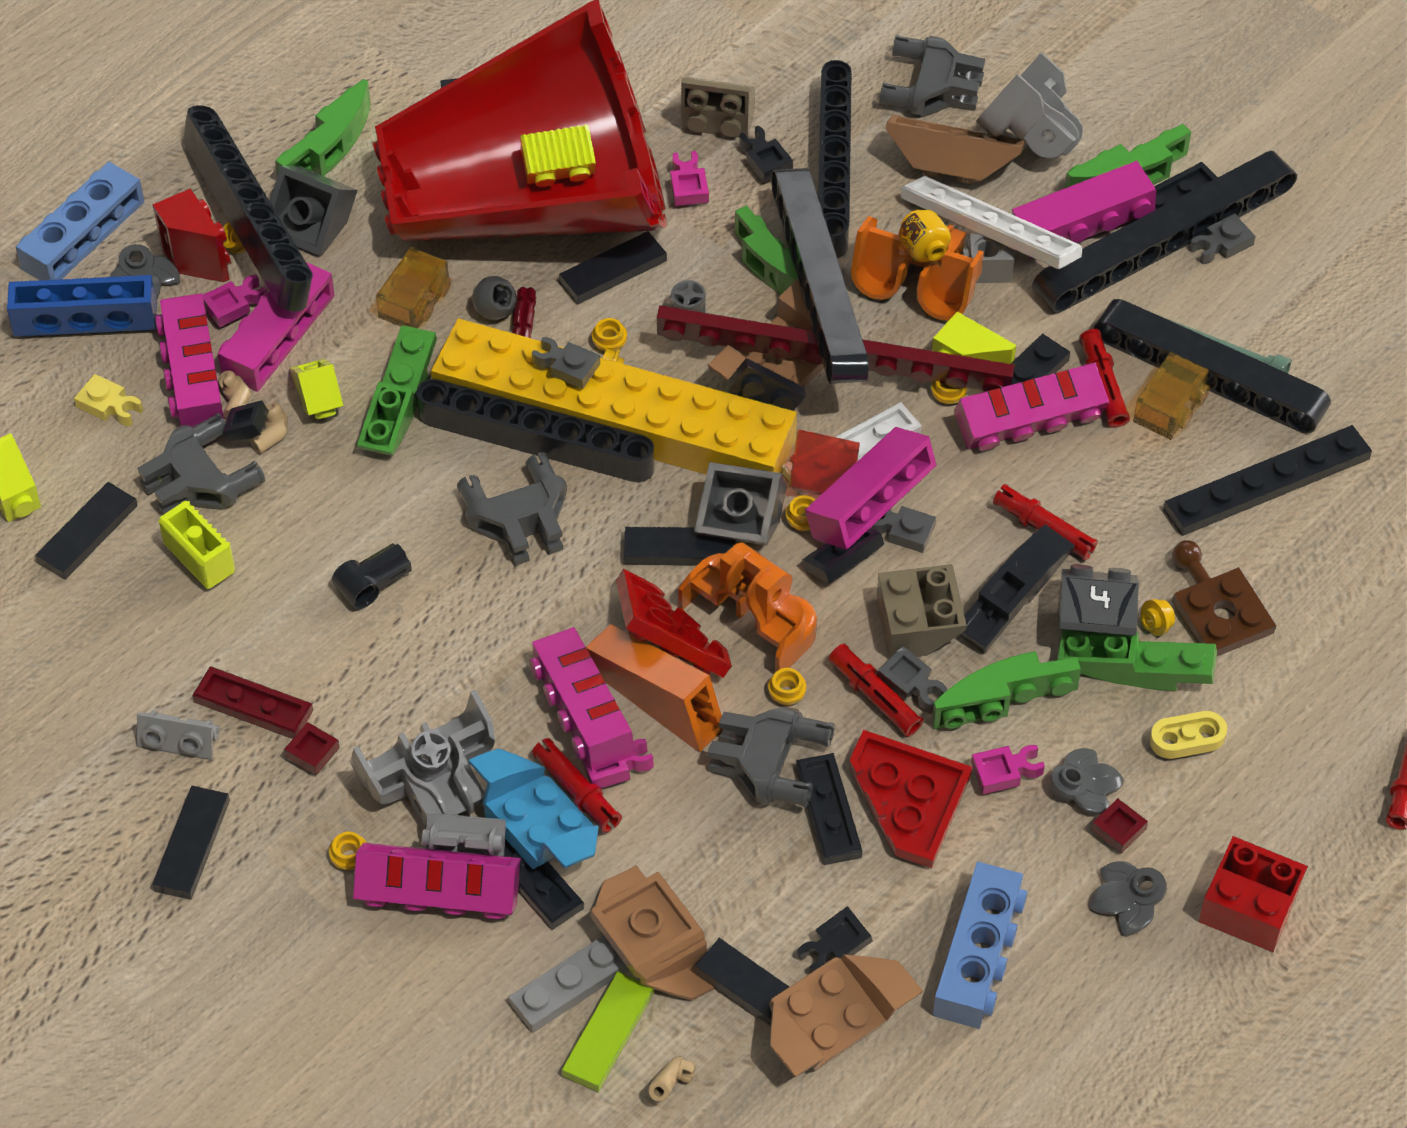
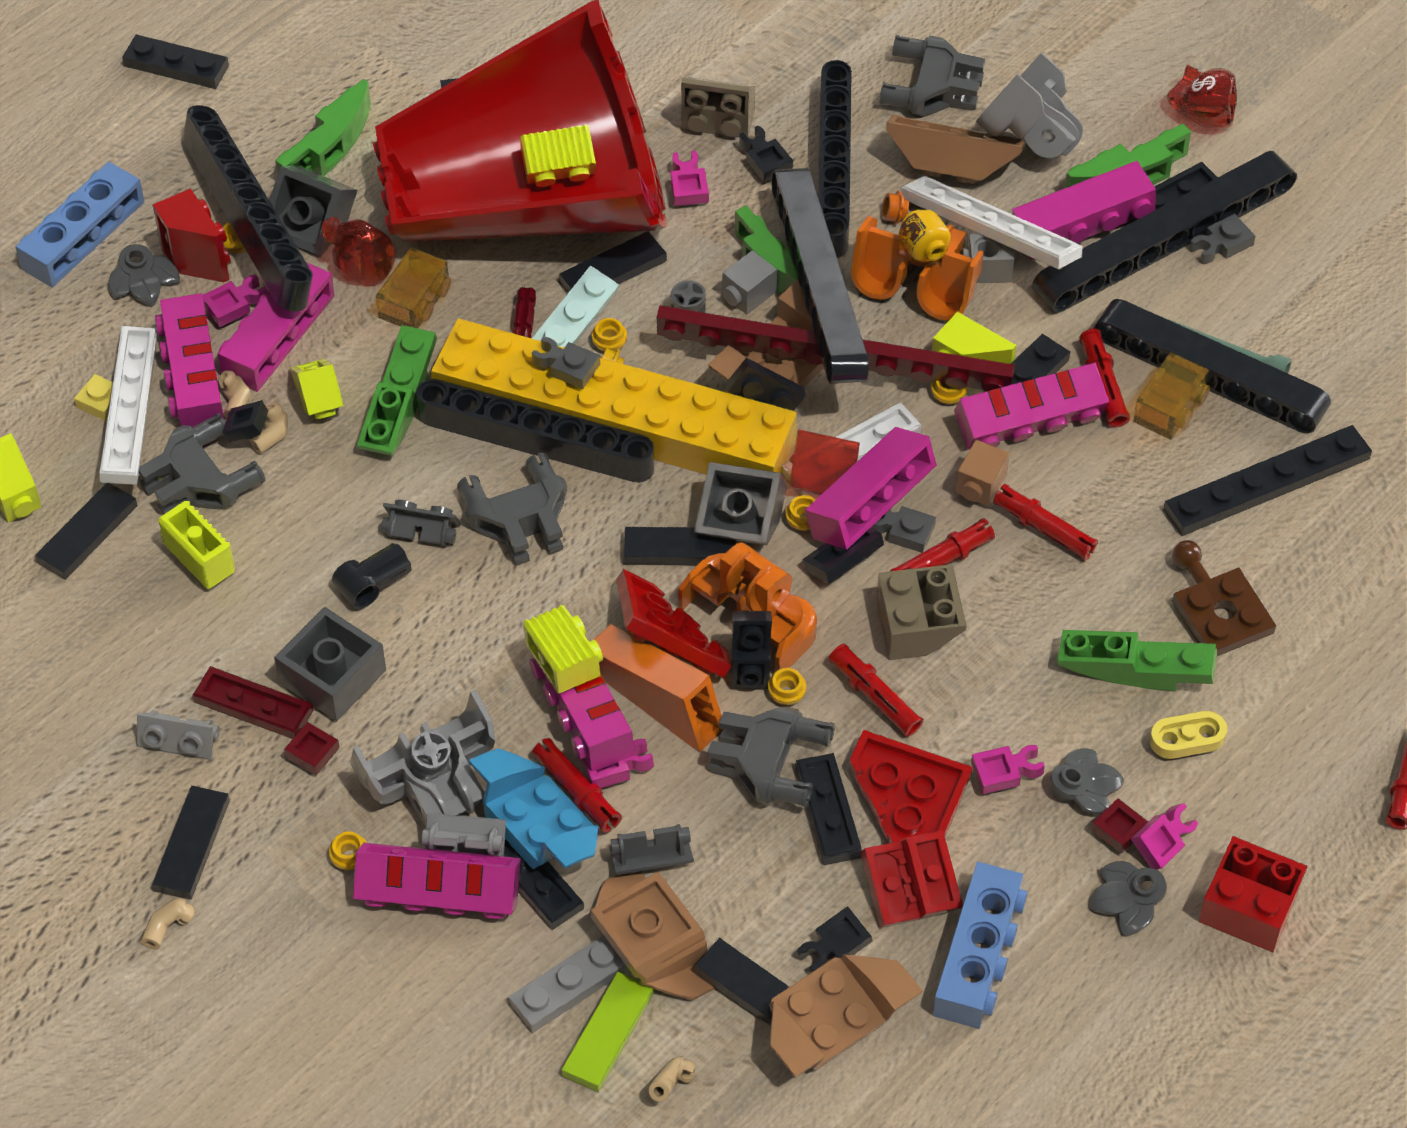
blue brick [7,275,157,336] -> none
dark grey piece [472,276,517,320] -> none
dark grey plate [877,646,948,713] -> none
bright green slope [932,651,1081,730] -> none
black slope [959,524,1075,653] -> none
dark grey slope [1057,564,1139,636] -> none
yellow plate [1140,599,1175,636] -> none
none -> white tile [100,326,157,485]
none -> black plate [122,34,229,89]
none -> tan arm [141,898,195,949]
none -> dark grey brick [274,607,386,721]
none -> clear red piece [322,216,396,286]
none -> dark grey hinge [381,500,461,546]
none -> neon yellow brick [523,605,603,694]
none -> light aqua plate [531,265,619,347]
none -> dark grey hinge [609,824,694,875]
none -> light grey brick [722,250,777,314]
none -> black slope [731,611,772,689]
none -> red slope [861,830,963,928]
none -> orange plate [882,191,909,225]
none -> red pin [890,518,995,571]
none -> medium nougat brick [955,440,1010,506]
none -> dark pink plate [1131,803,1198,870]
none -> clear red piece [1167,64,1237,131]

